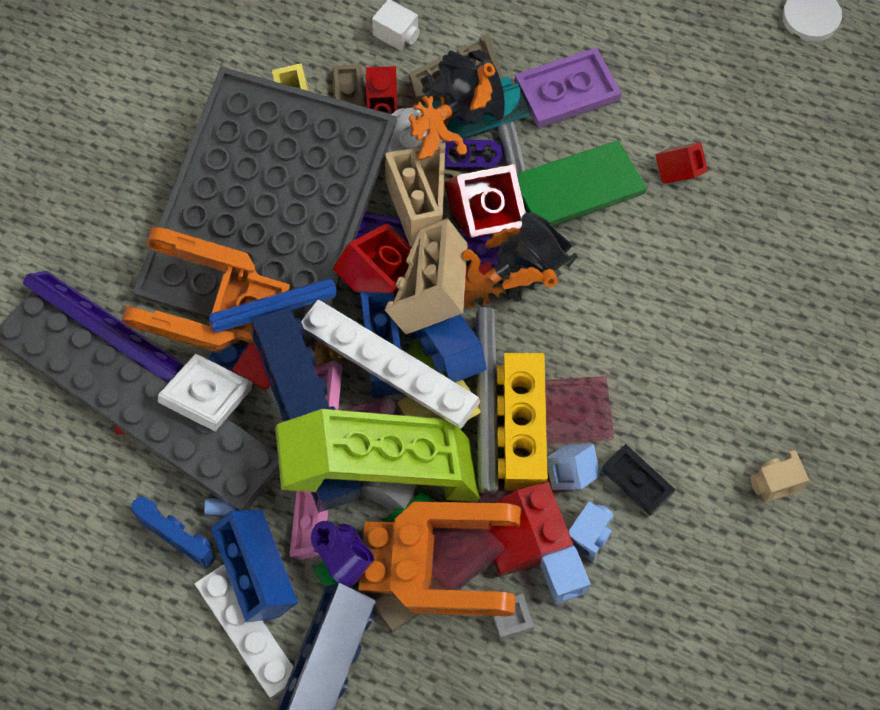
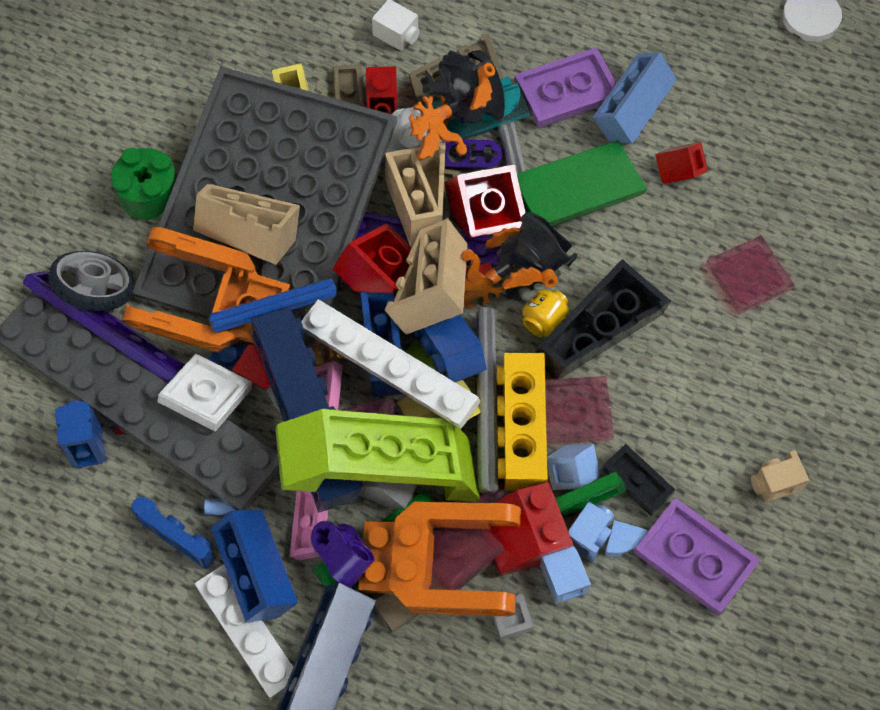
none -> wheel [49,250,134,311]
none -> blue brick [55,401,106,468]
none -> green brick [111,148,177,220]
none -> tan wedge [193,184,300,265]
none -> yellow head [522,289,570,337]
none -> black wedge [536,259,671,381]
none -> green tile [555,472,627,518]
none -> medium blue brick [592,52,677,144]
none -> light blue tile [605,520,647,556]
none -> medium lavender plate [633,498,760,616]
none -> clear pink tile [706,235,795,315]

